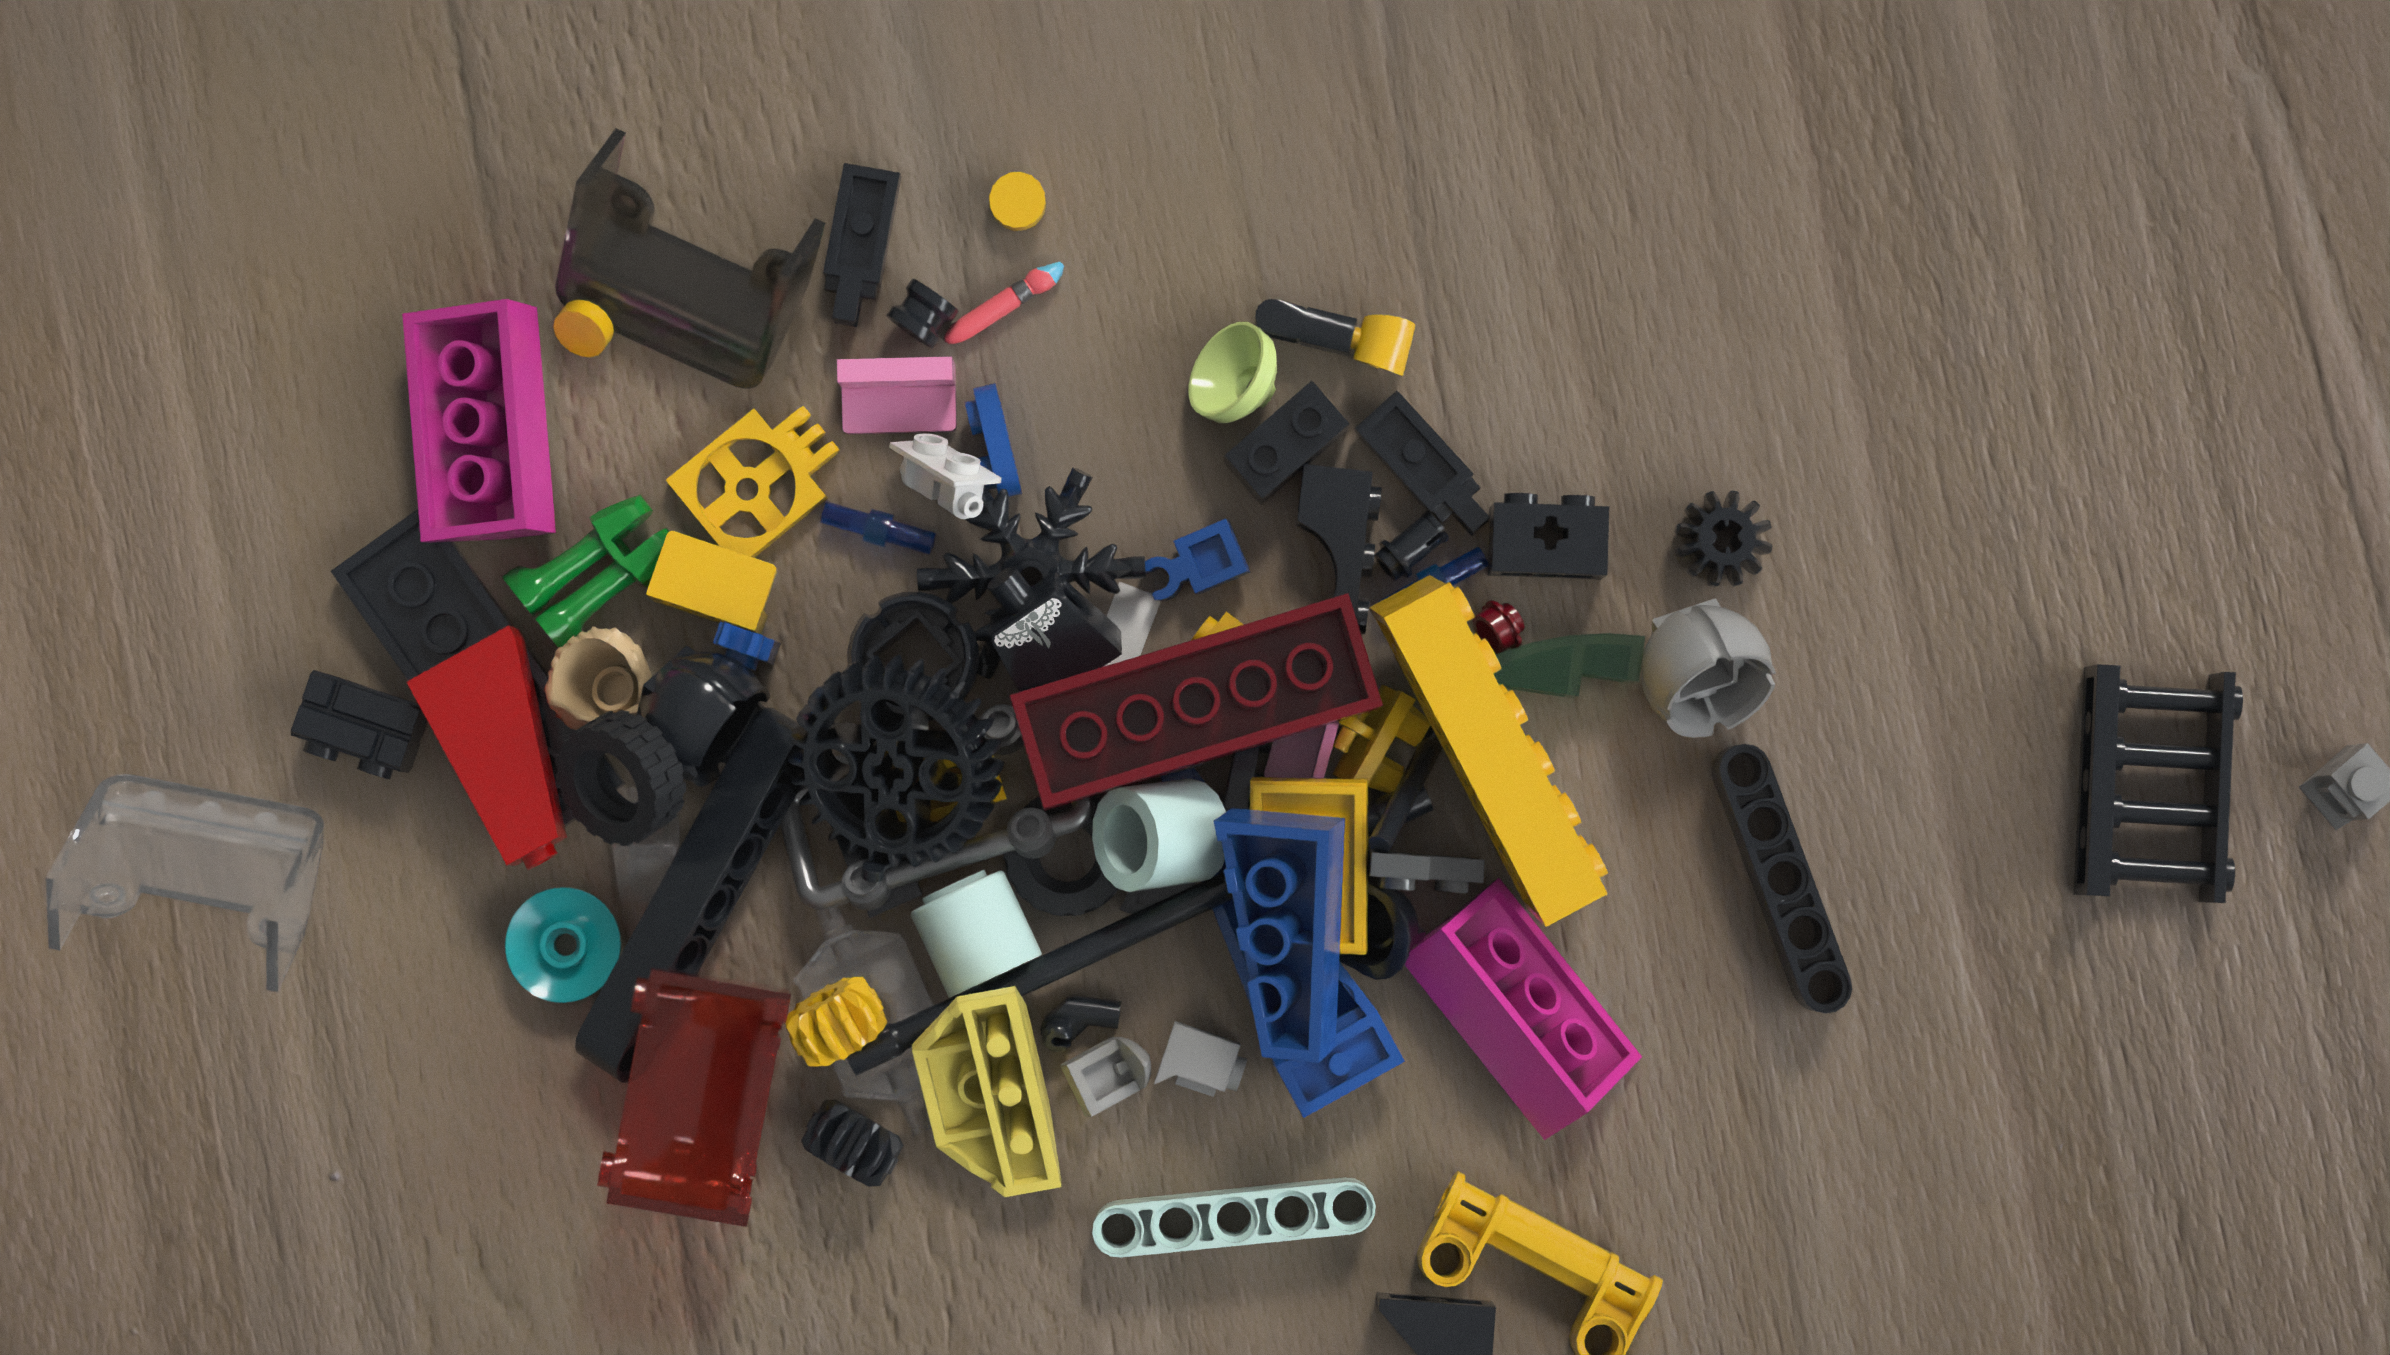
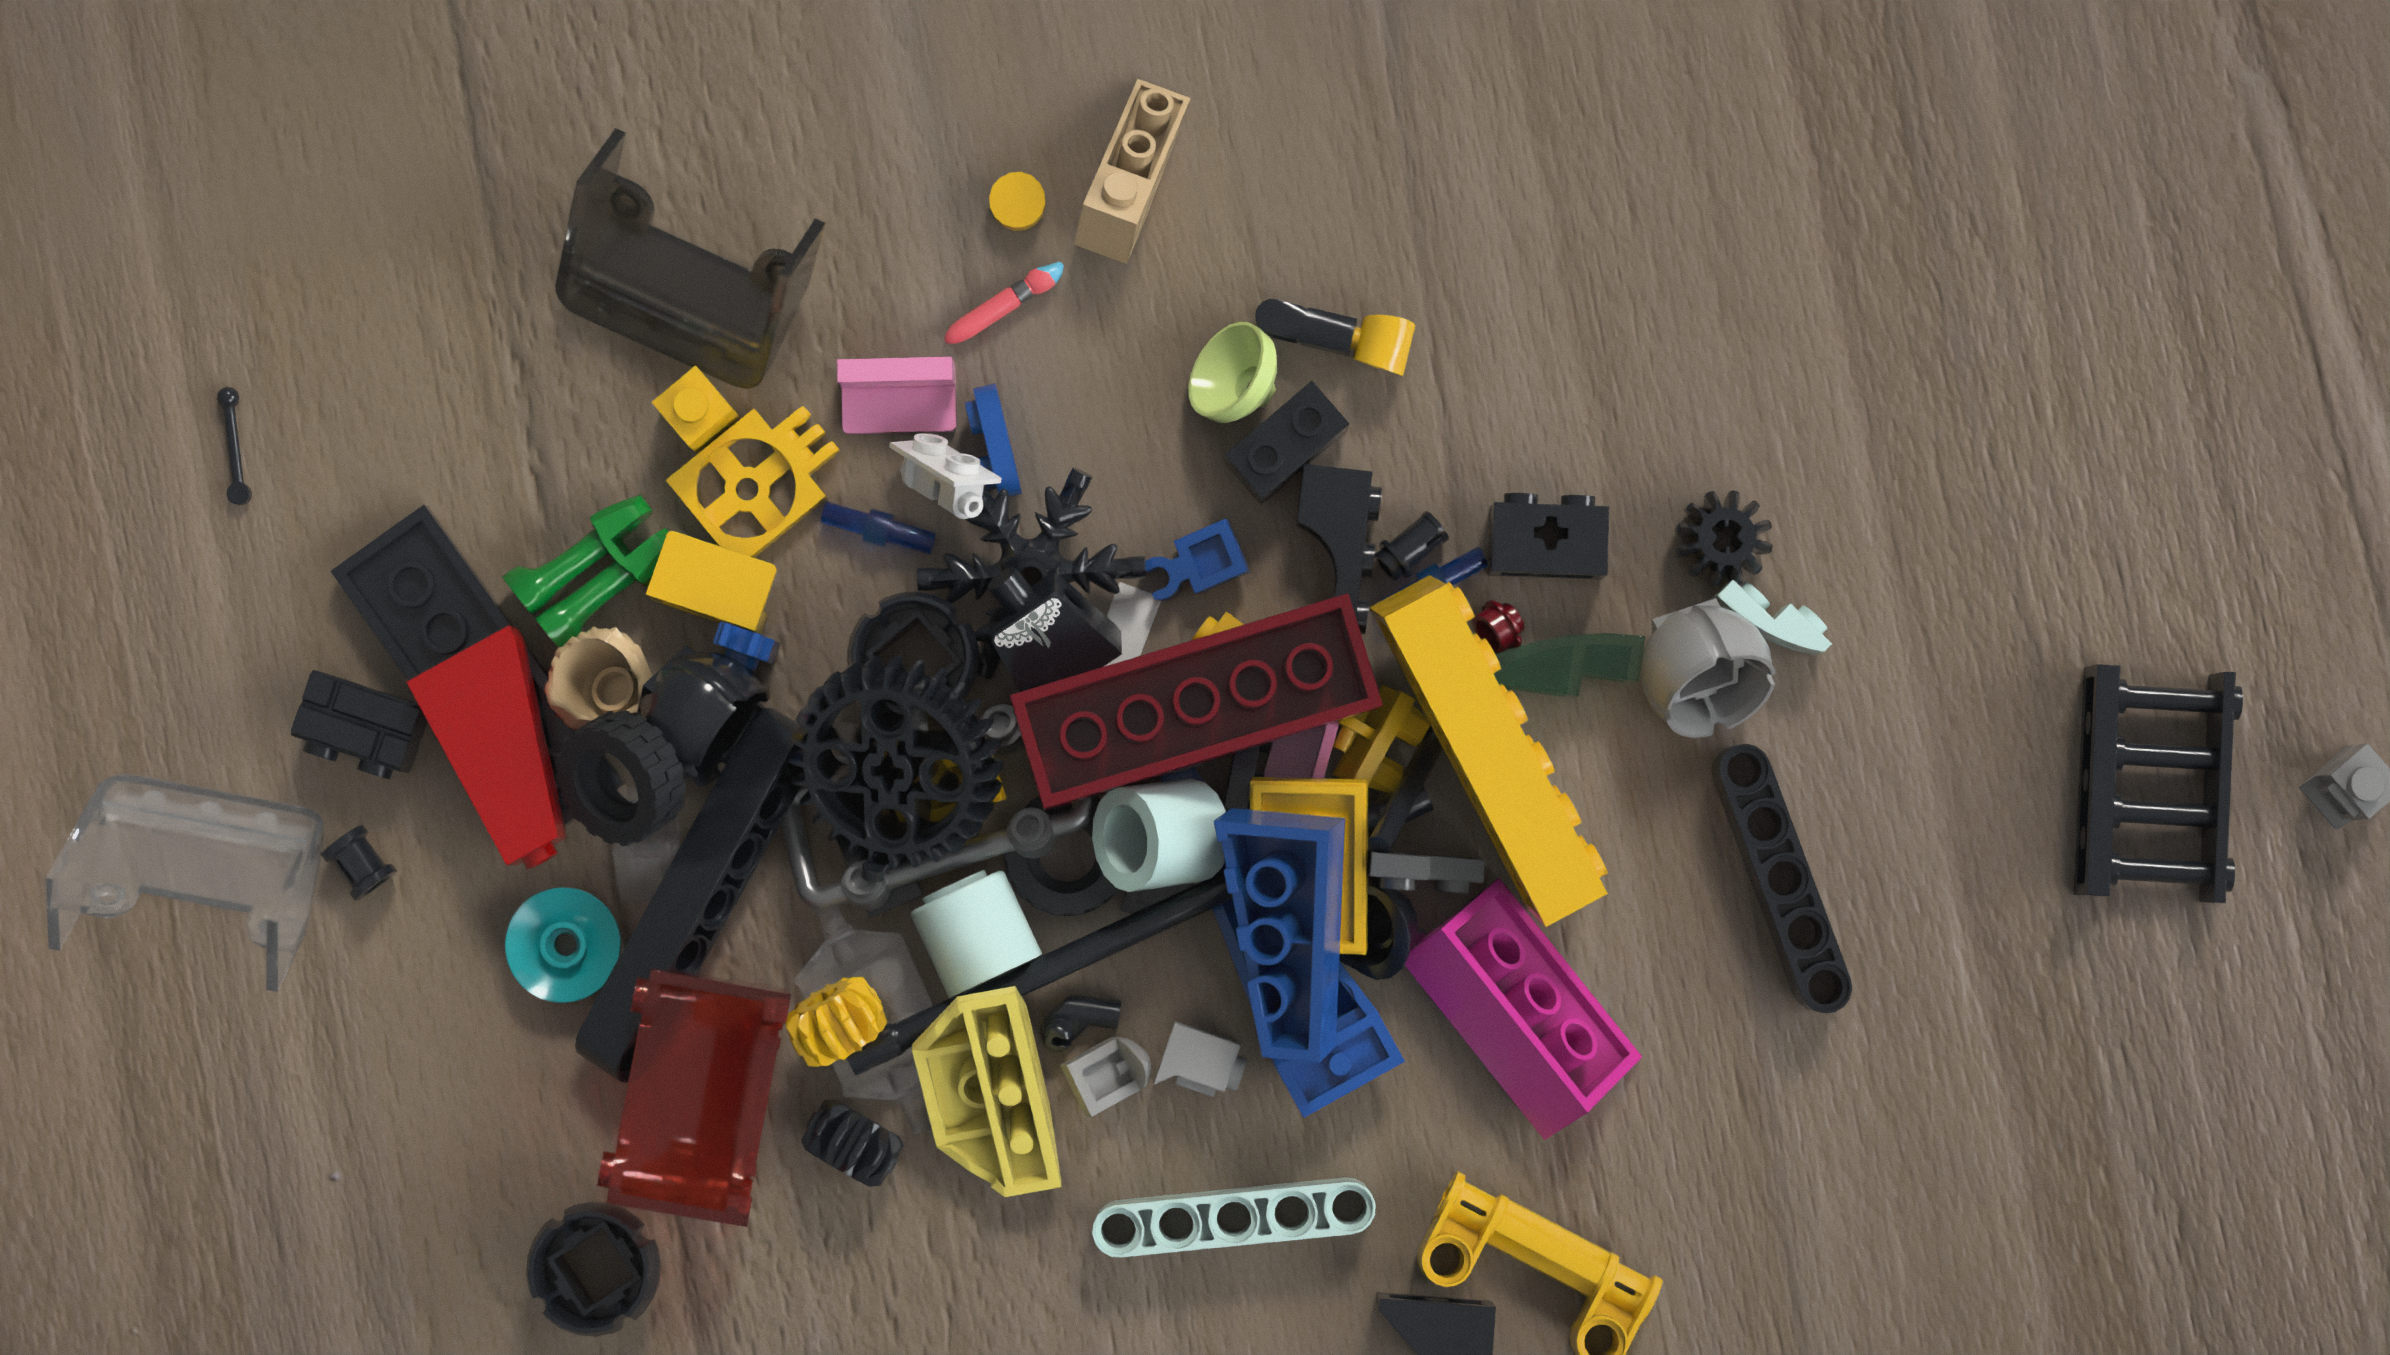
dark pink slope [402,299,556,543] -> none
yellow piece [553,300,614,358] -> none
black hinge [823,163,902,327] -> none
black wheel [886,278,959,349] -> none
black hinge [1354,391,1490,536] -> none
none -> black hinge [217,387,252,505]
none -> black bush [321,824,397,901]
none -> black piece [526,1201,661,1337]
none -> yellow brick [651,365,740,454]
none -> tan slope [1073,79,1191,264]
none -> light aqua slope [1710,580,1832,655]

